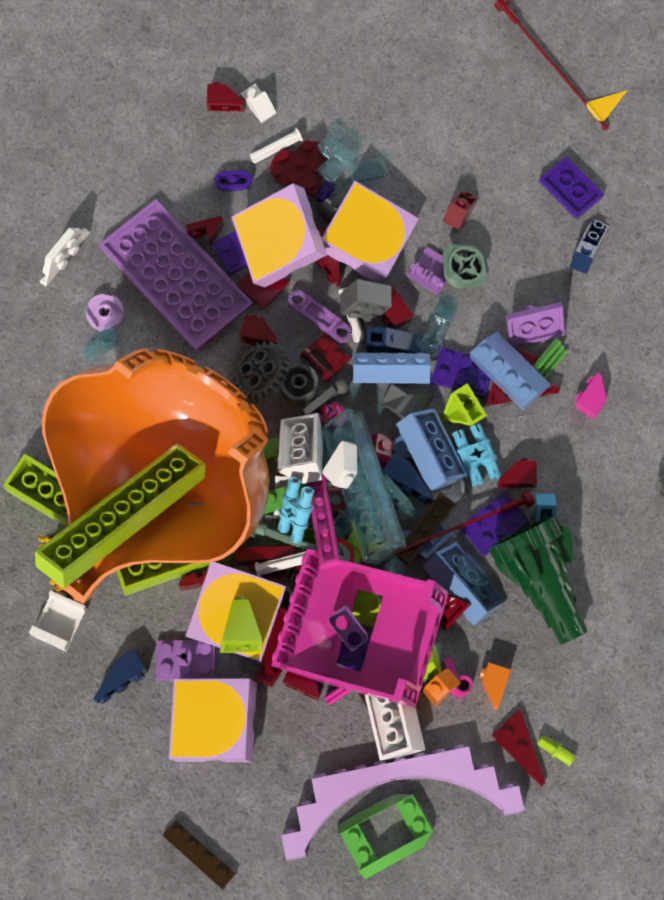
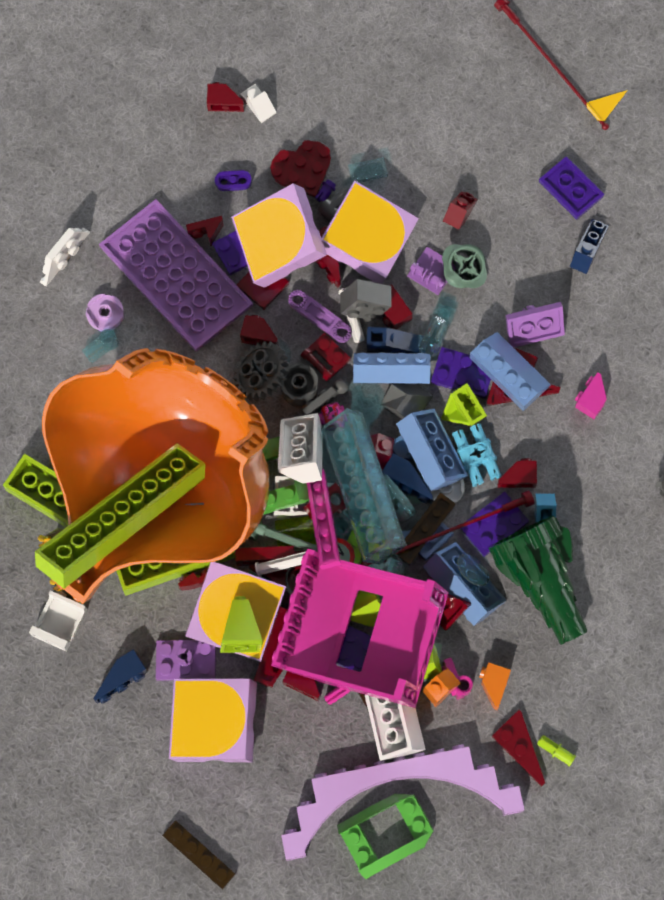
white axle [250,128,303,163] -> none
medium azure pin [277,477,314,543] -> none
clear light blue plate [317,134,357,183] -> none
white slope [322,441,357,489] -> none
medium lavender piece [329,605,368,652] -> none
bright green tile [533,339,568,379] -> none

